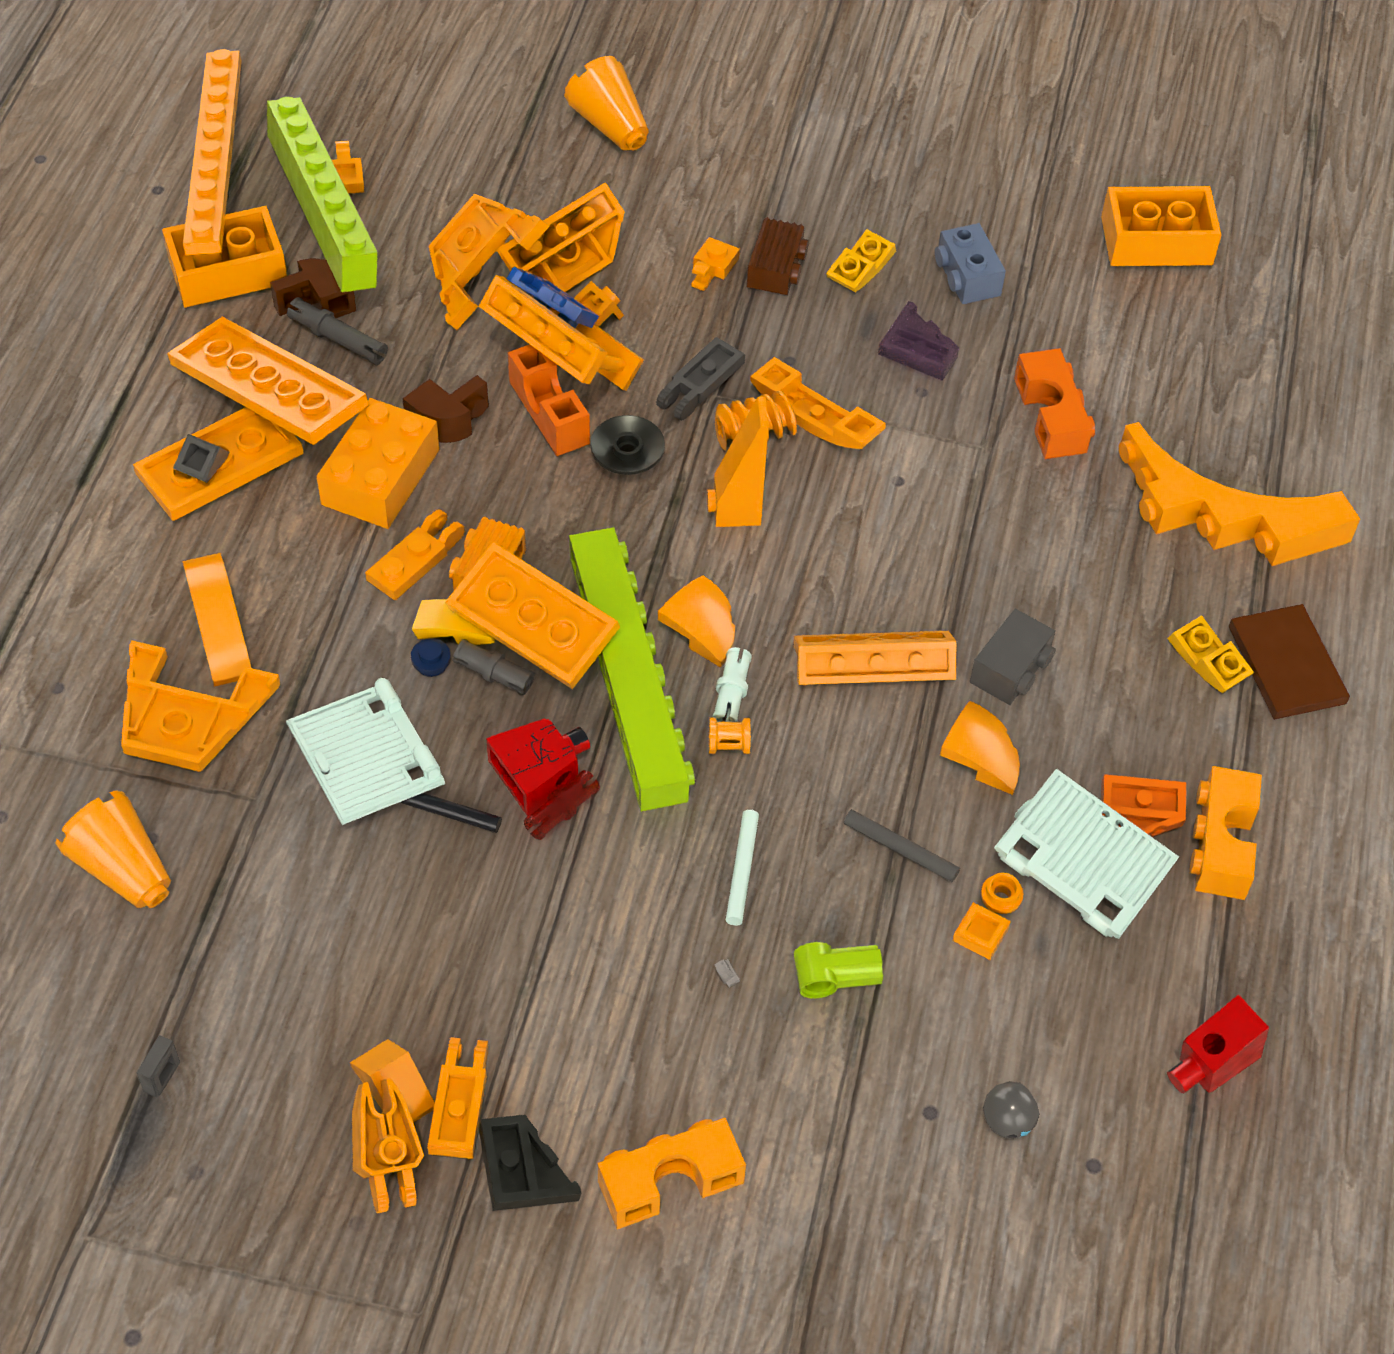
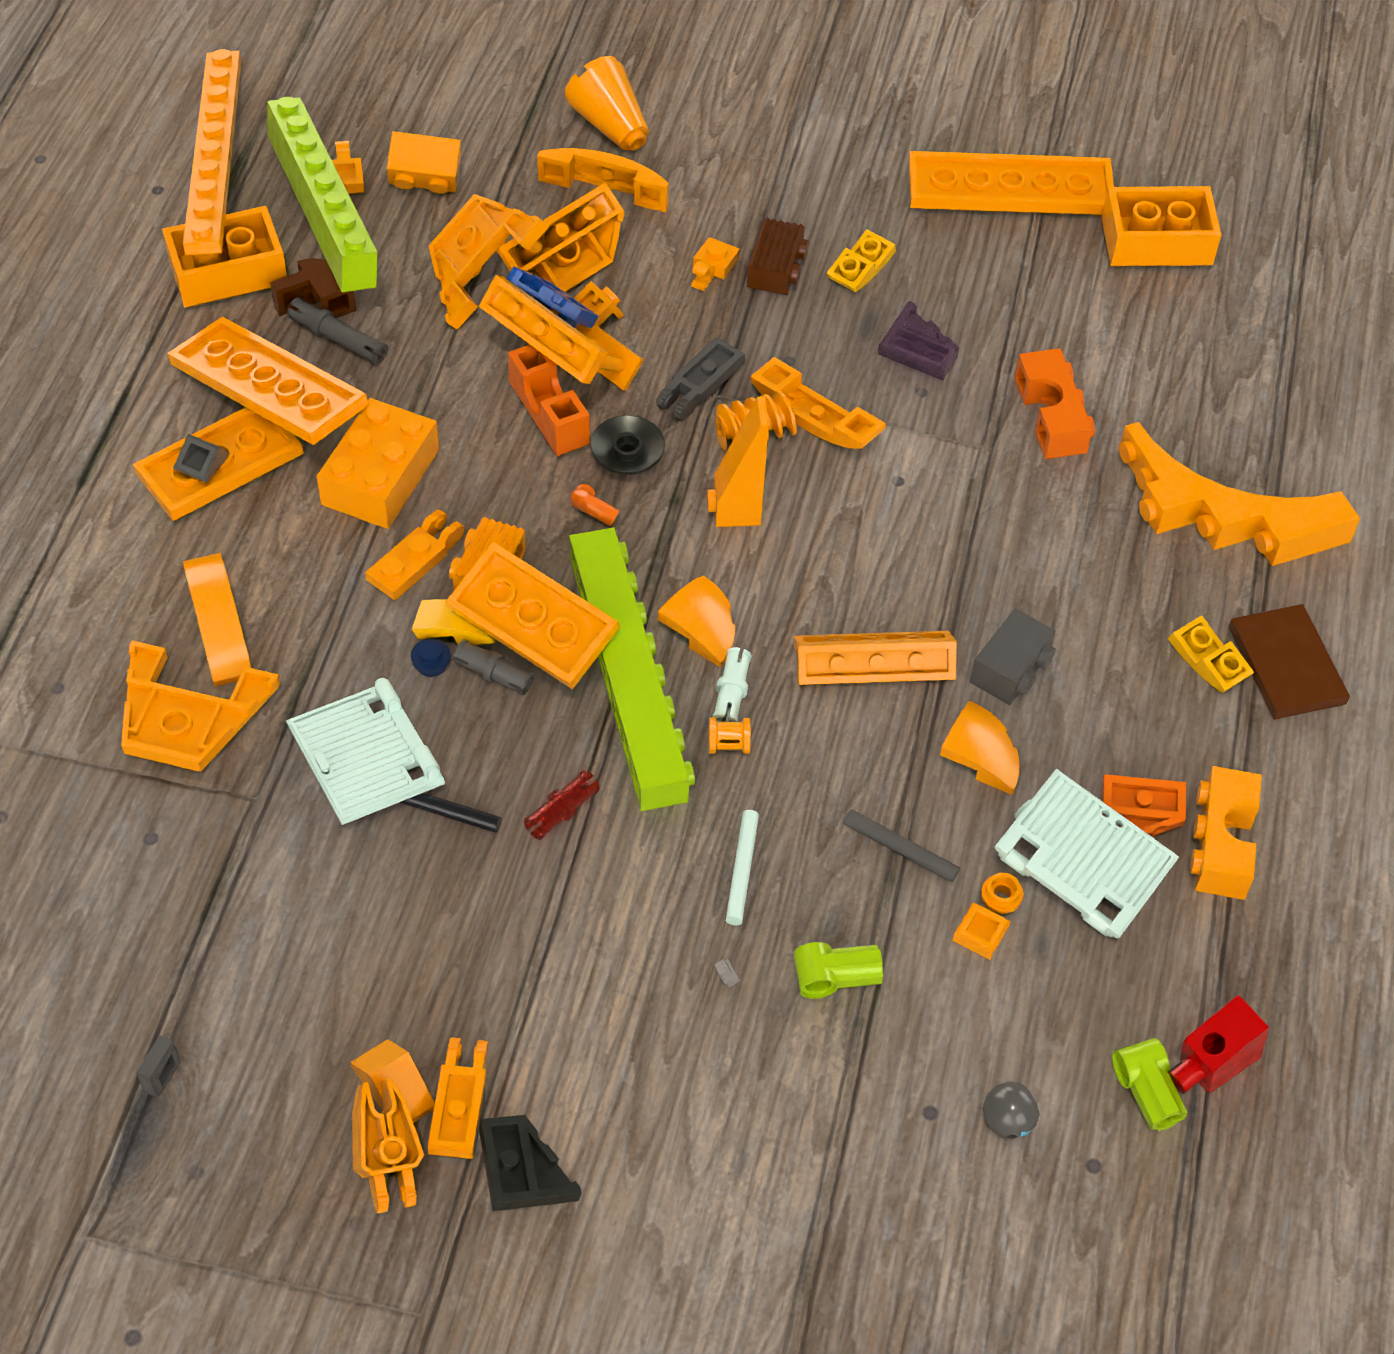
light orange cone [55,790,171,908] -> none
reddish brown brick [402,375,489,443] -> none
red torso [486,718,591,817] -> none
light orange arch [598,1118,746,1230] -> none
sand blue brick [935,223,1006,304] -> none
none -> light orange brick [387,131,461,194]
none -> light orange slope [537,148,669,213]
none -> orange arm [570,484,620,527]
none -> light orange plate [908,151,1114,215]
none -> lime piece [1112,1038,1188,1131]

